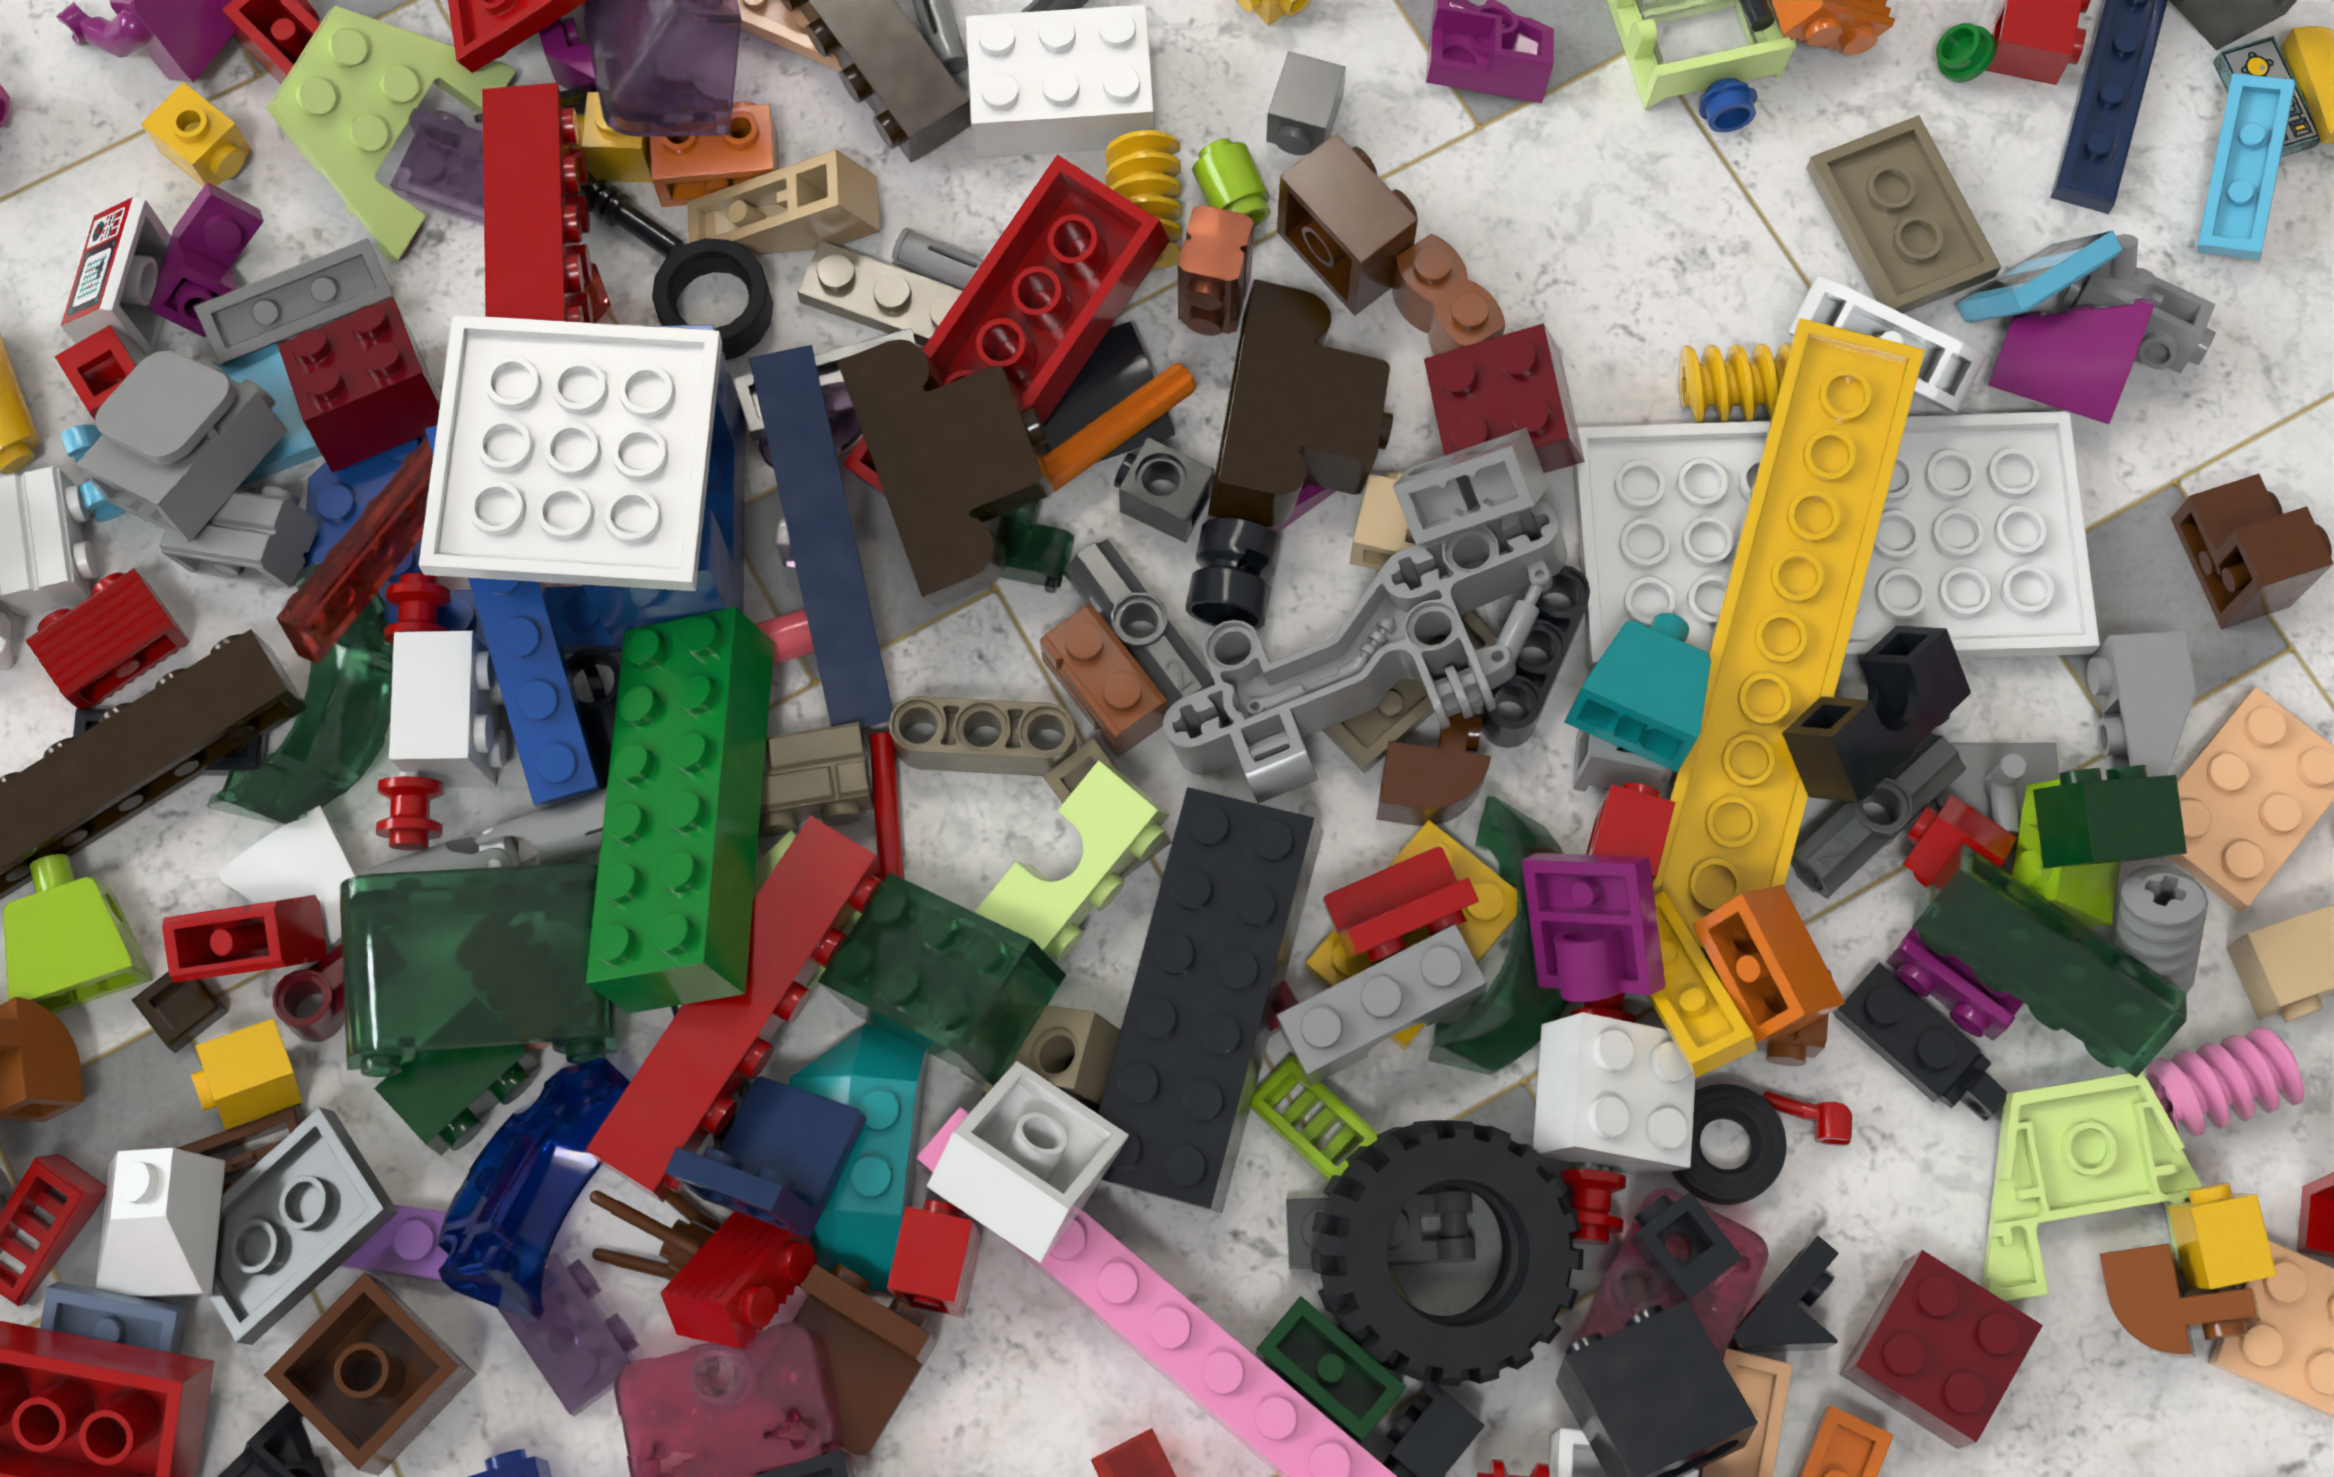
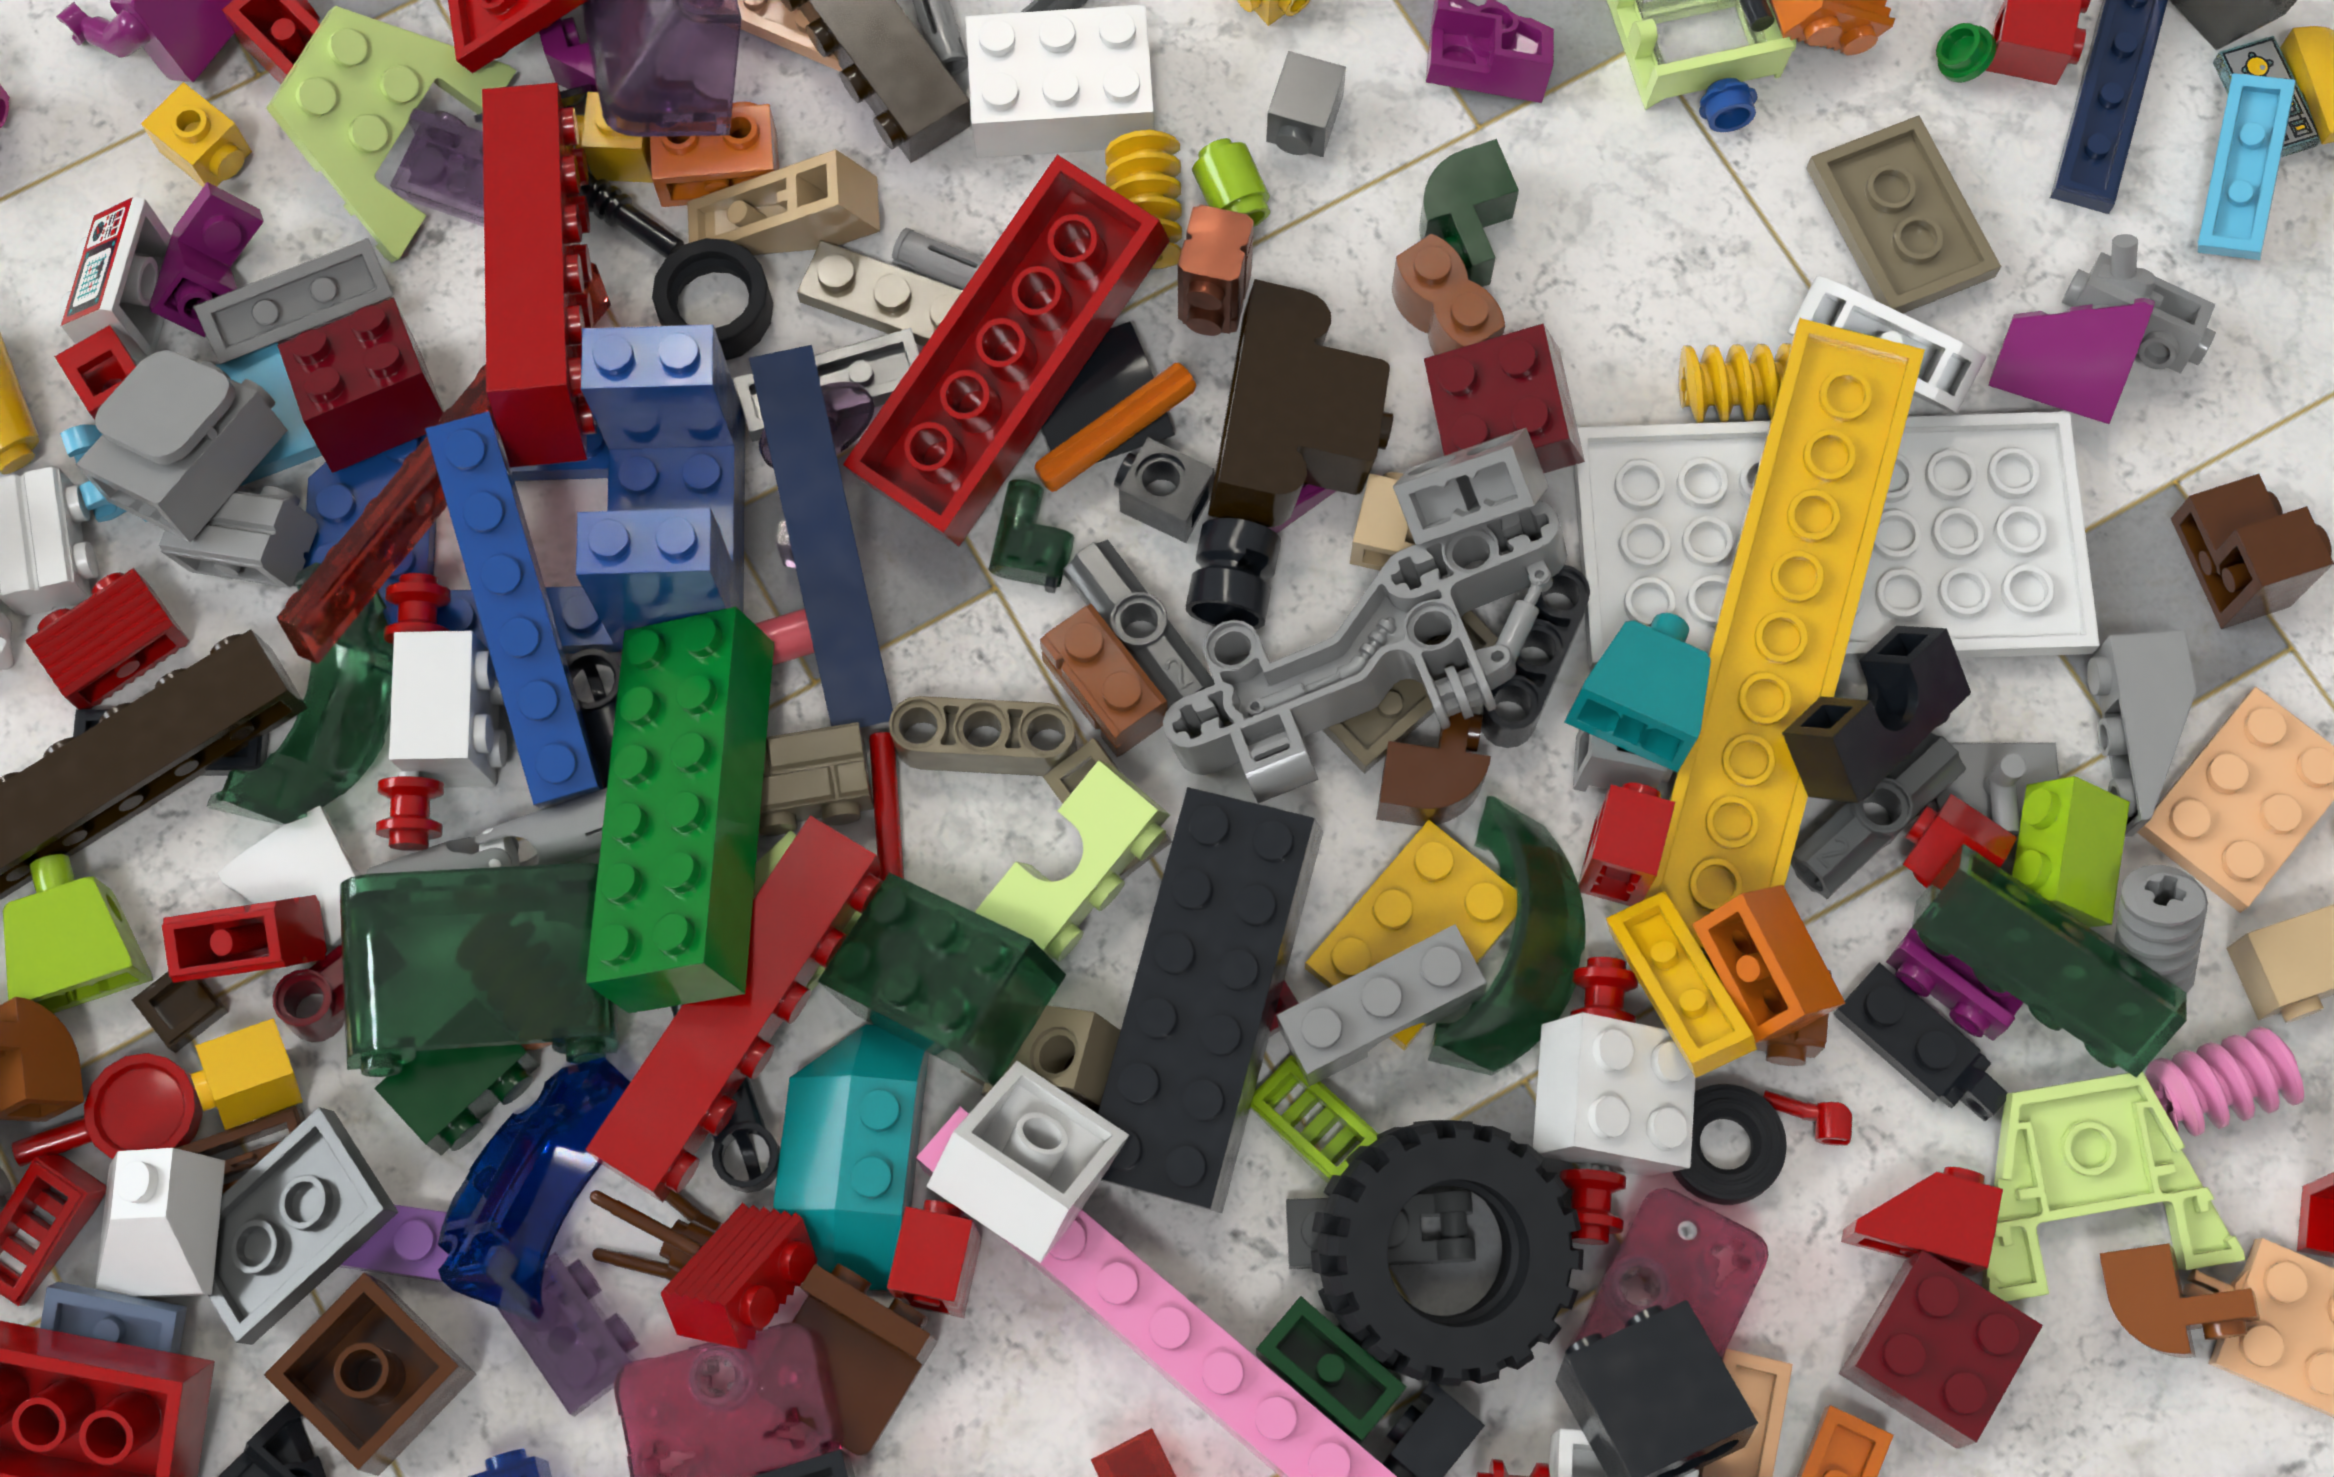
white plate [419,315,722,591] -> none
dark blue bracket [664,1076,866,1239] -> none
dark brown brick [837,339,1053,608] -> none
brick [1277,133,1418,316] -> none
red bracket [1323,847,1479,963] -> none
magenta plate [1522,853,1666,1002] -> none
black brick [1629,1192,1743,1304] -> none
black slope [1721,1235,1839,1353] -> none
medium azure tile [1955,230,2123,323] -> none
dark green brick [2033,765,2187,869] -> none
yellow brick [2168,1183,2277,1290] -> none
none -> red piece [12,1053,203,1167]
none -> dark green brick [1419,139,1519,287]
none -> red slope [1841,1167,2003,1276]

